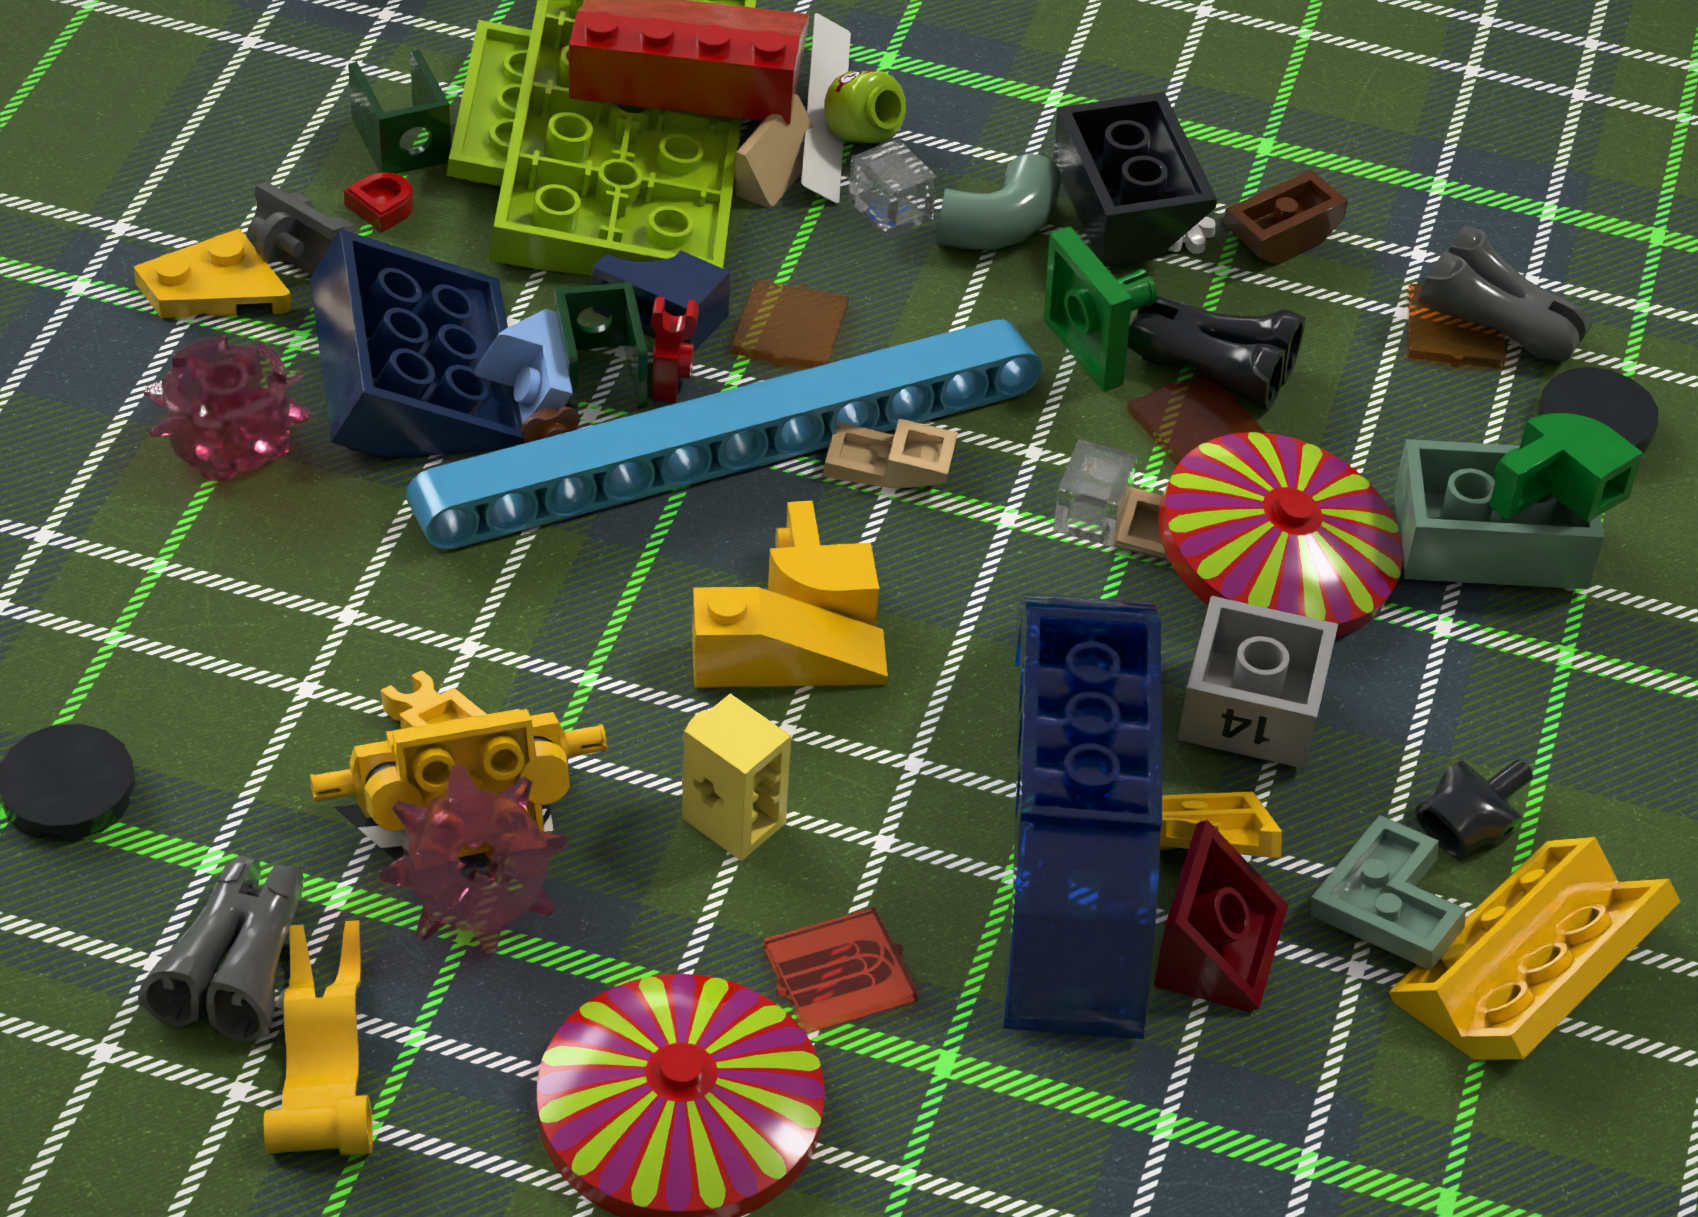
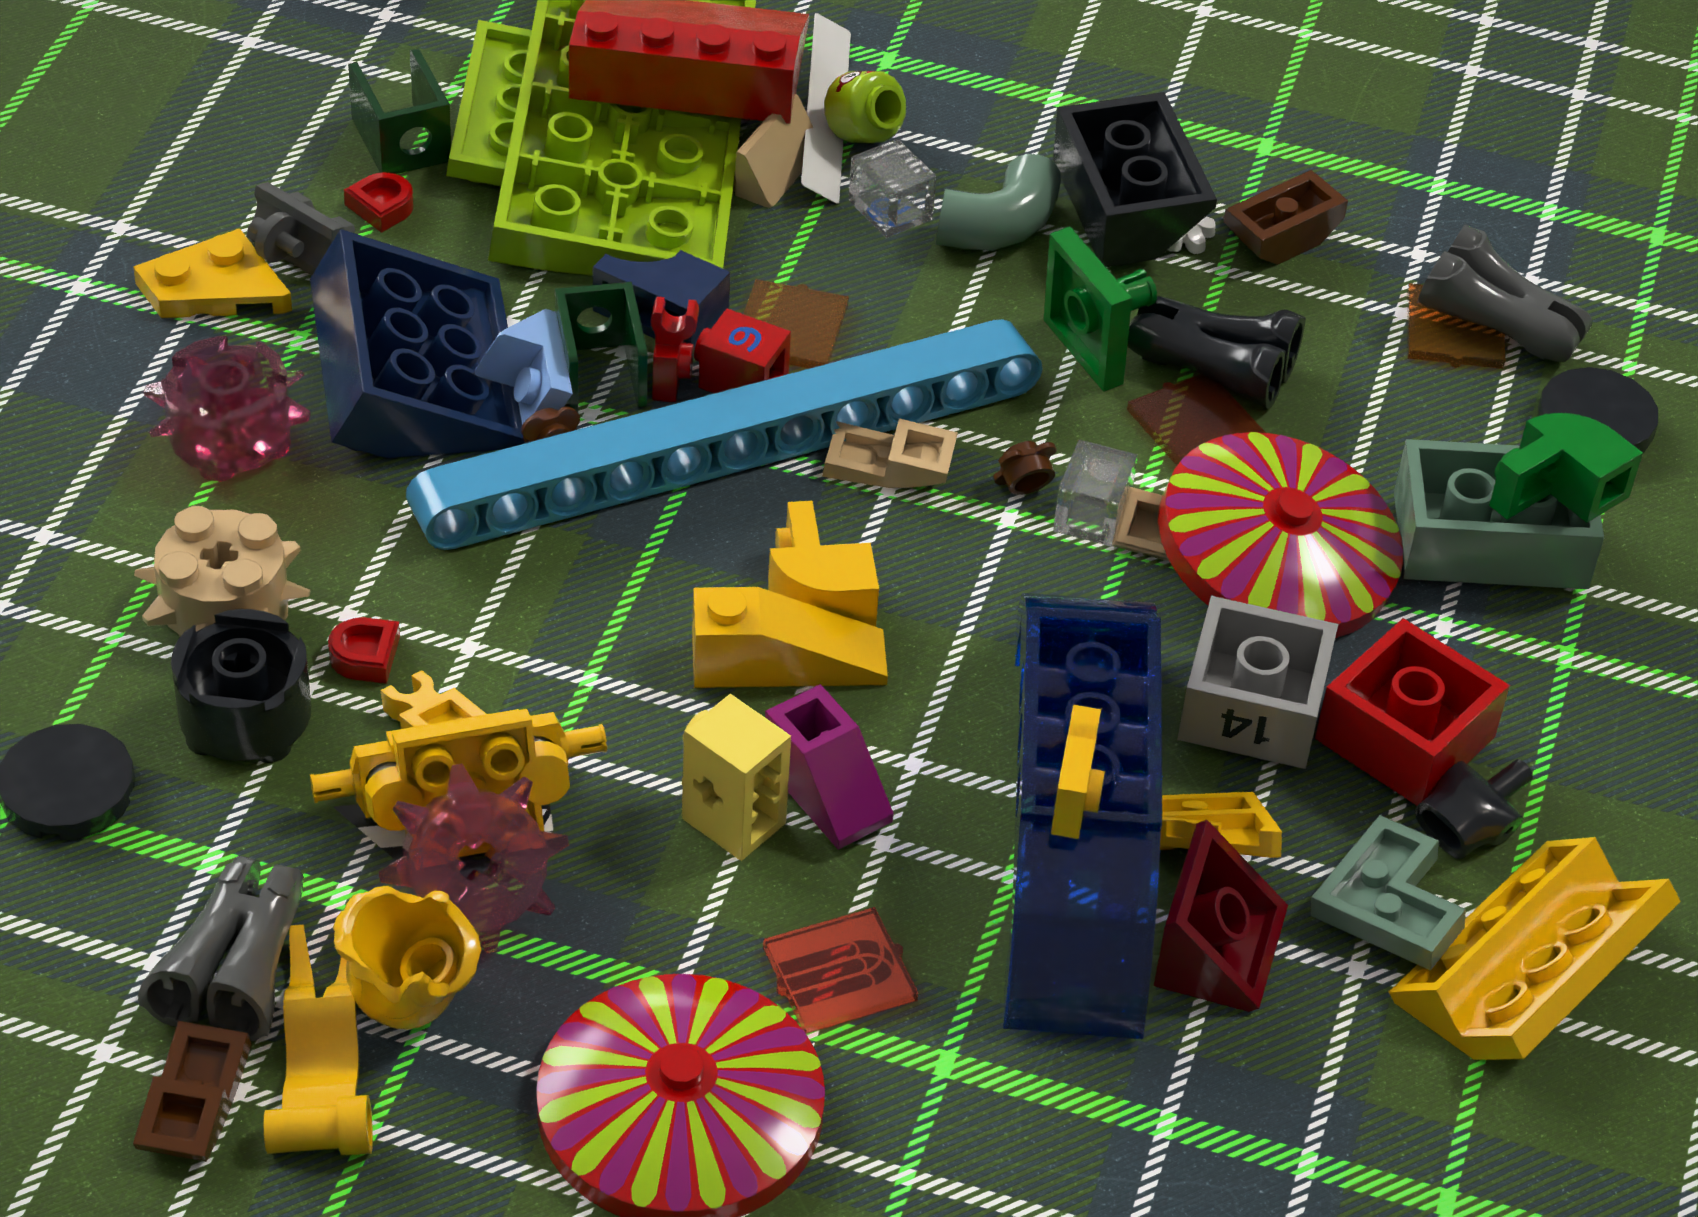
none -> reddish brown slope [133,1021,252,1162]
none -> tan brick [134,506,310,637]
none -> black brick [171,609,312,763]
none -> red tile [328,617,400,684]
none -> yellow hair [333,886,481,1029]
none -> red brick [694,308,791,394]
none -> magenta slope [765,684,894,850]
none -> reddish brown plate [993,441,1057,495]
none -> yellow plate [1051,705,1105,839]
none -> red brick [1315,618,1510,806]

